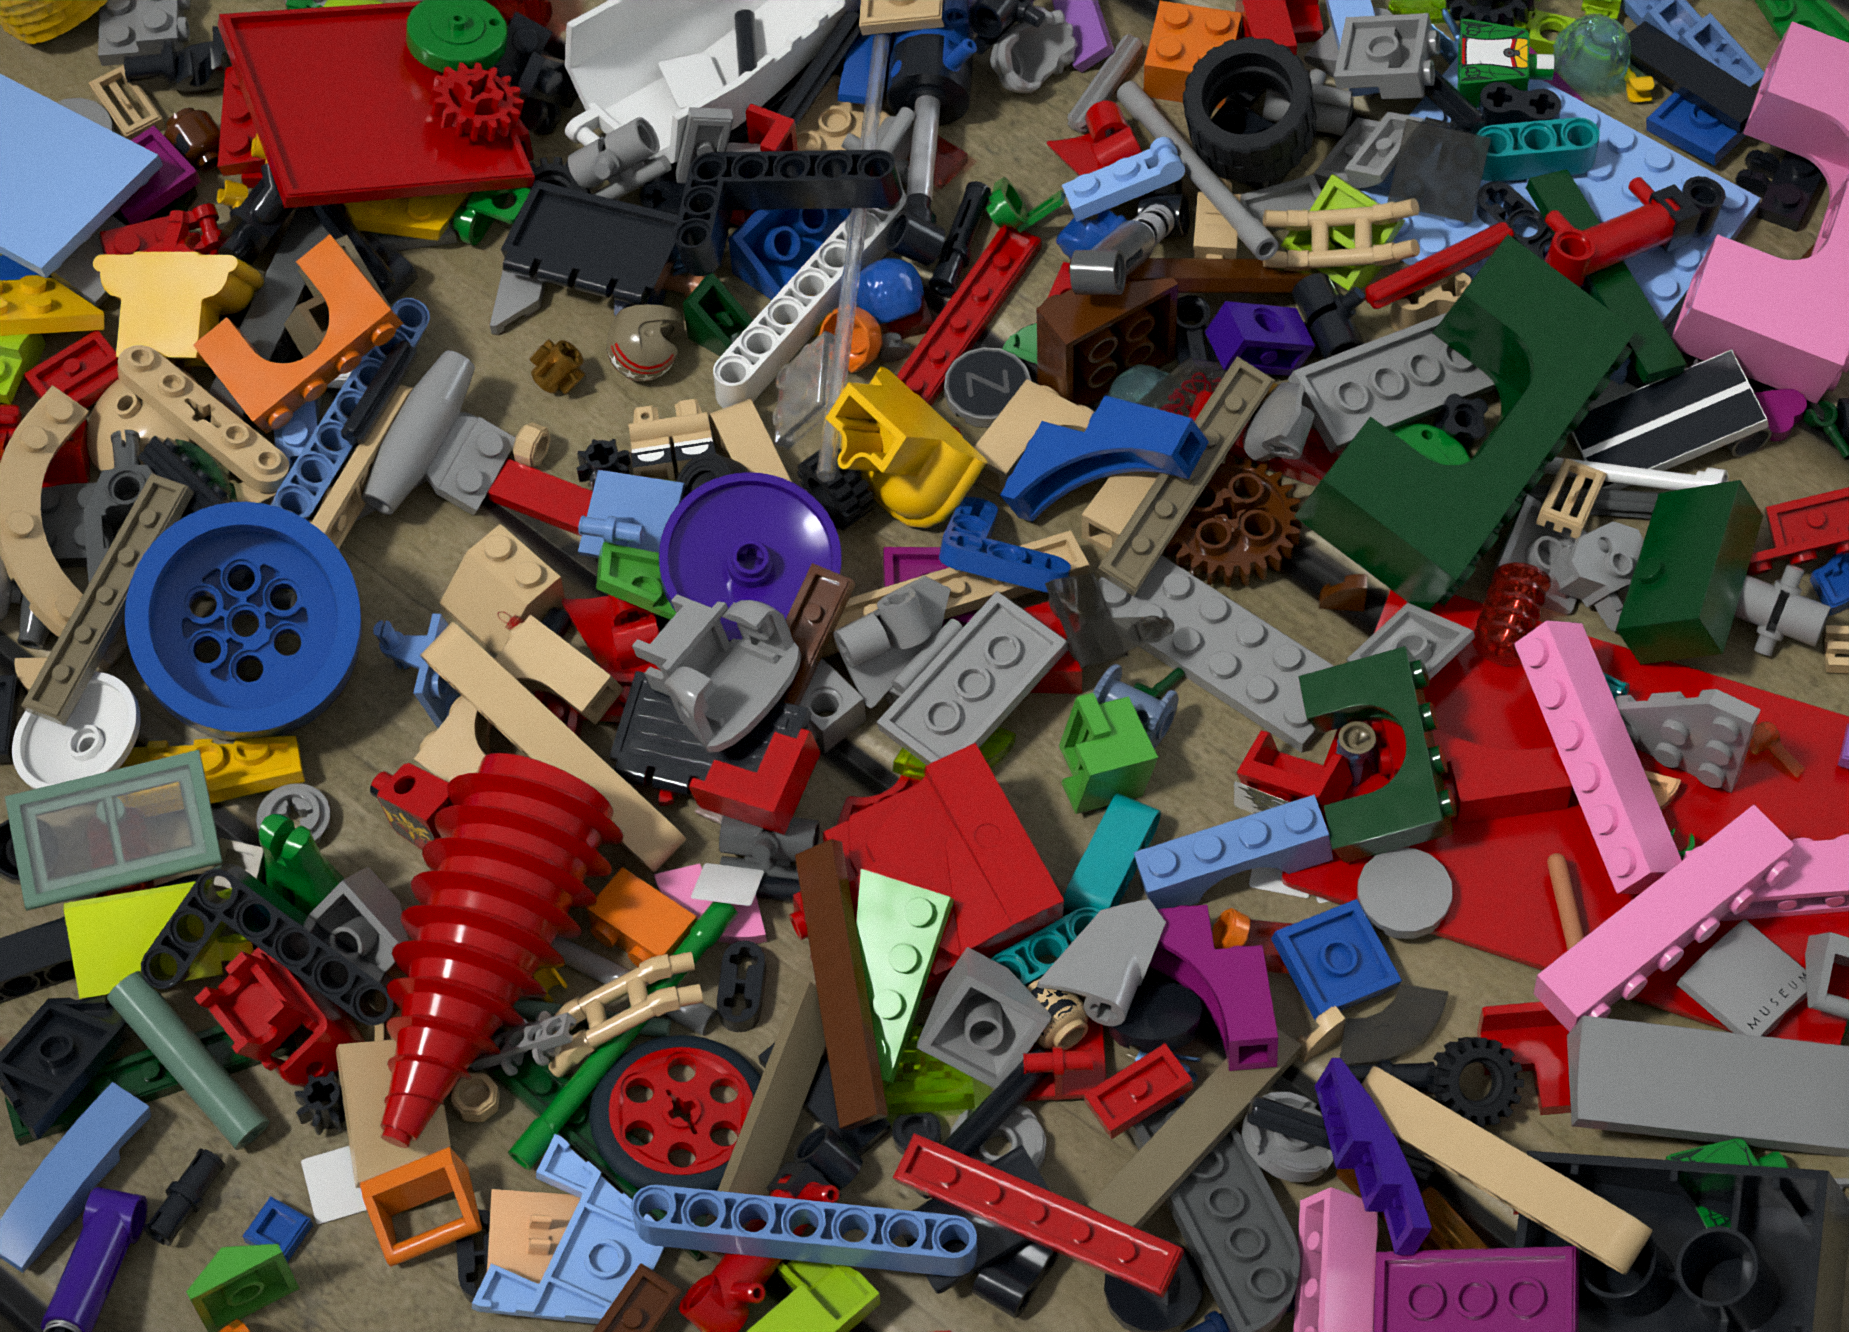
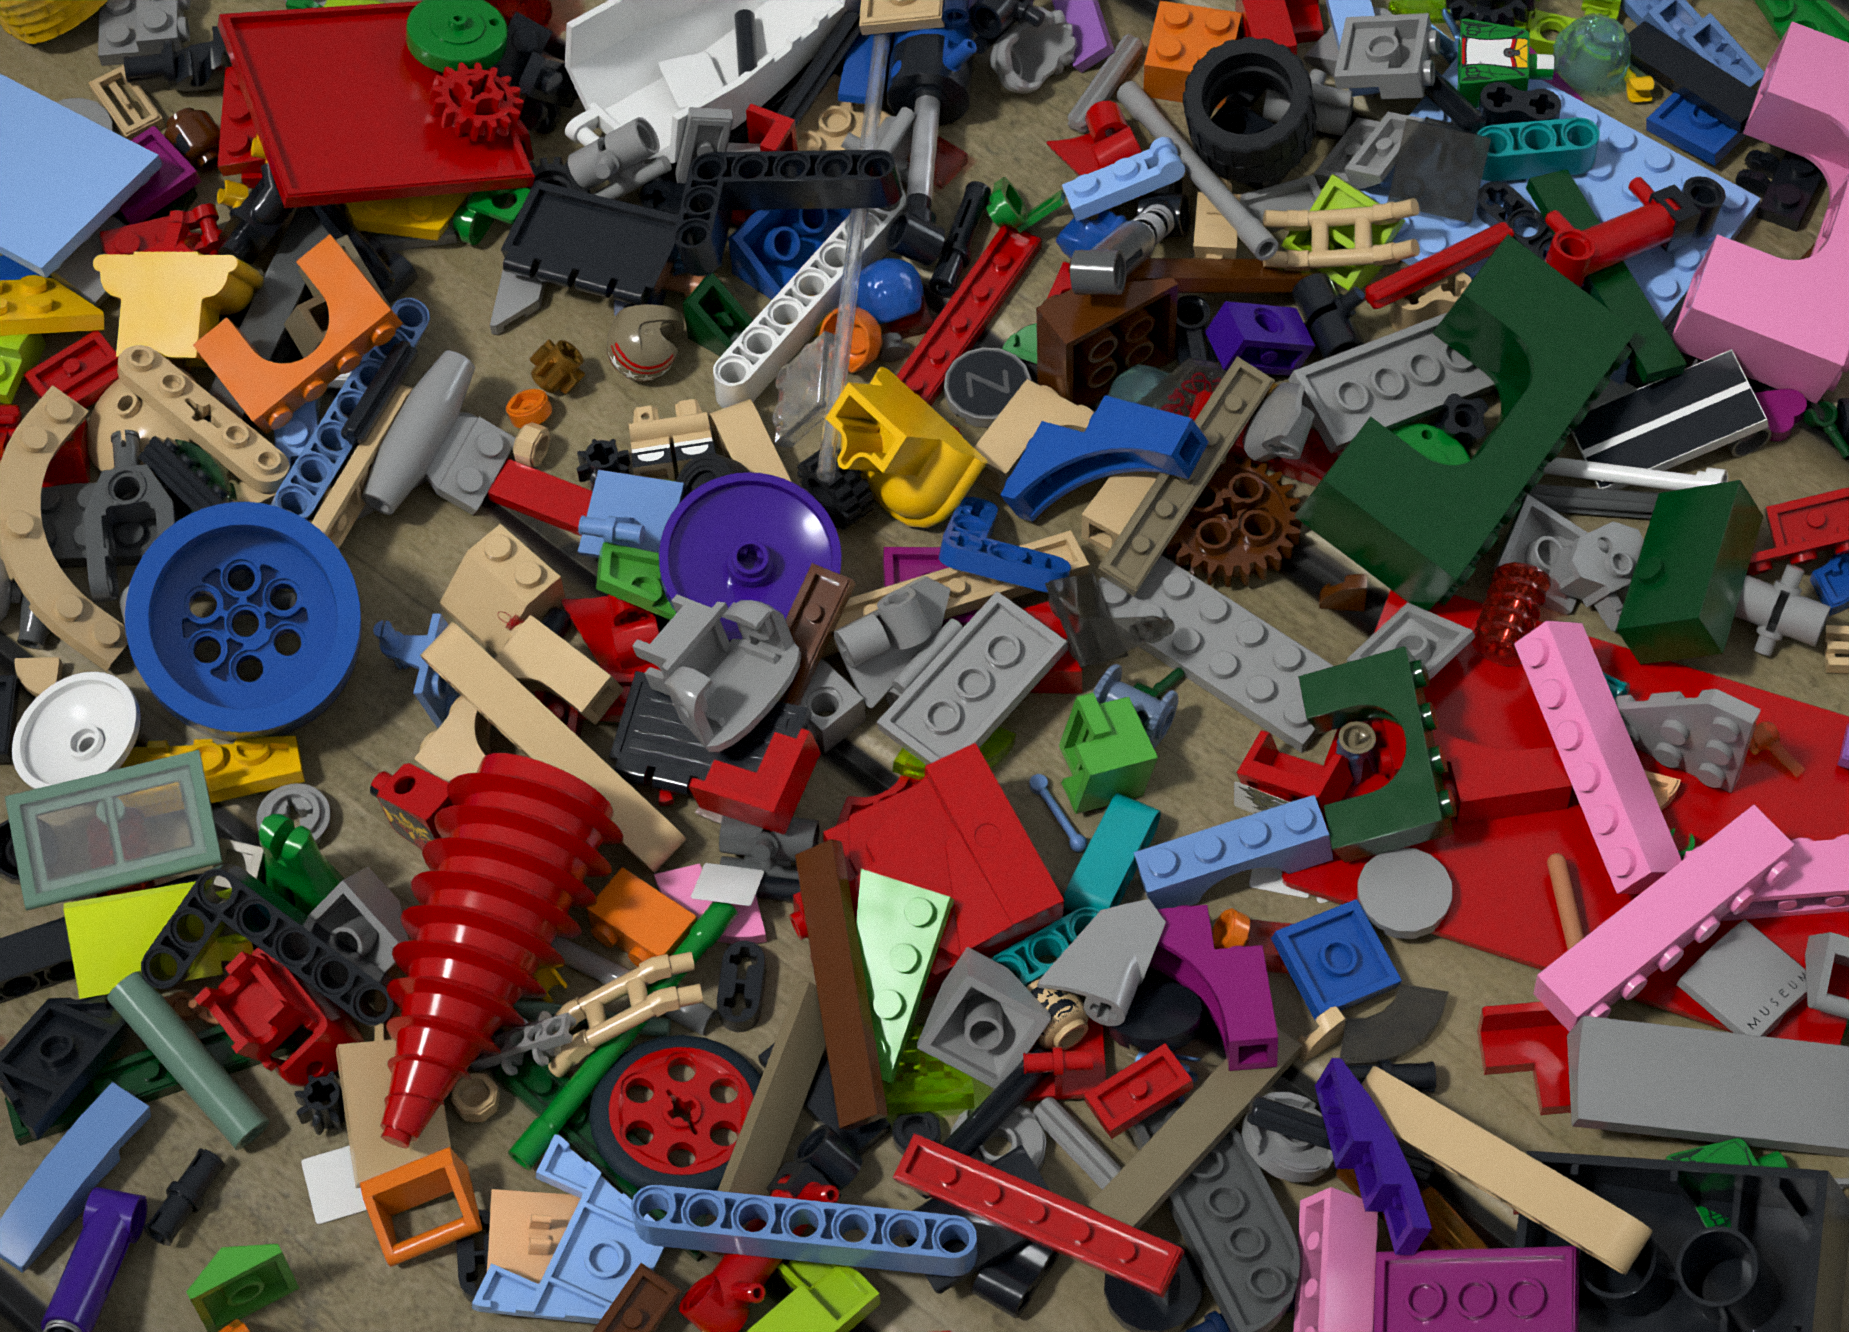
dark tan tile [21,473,194,726] -> none
blue tile [242,1196,313,1263] -> none
black tyre [1427,1037,1524,1127] -> none
tan tile [1536,458,1607,539] -> none
none -> nougat piece [164,991,220,1027]
none -> orange tile [506,389,552,428]
none -> medium blue hinge [1029,774,1087,852]
none -> light grey axle [1033,1097,1122,1190]

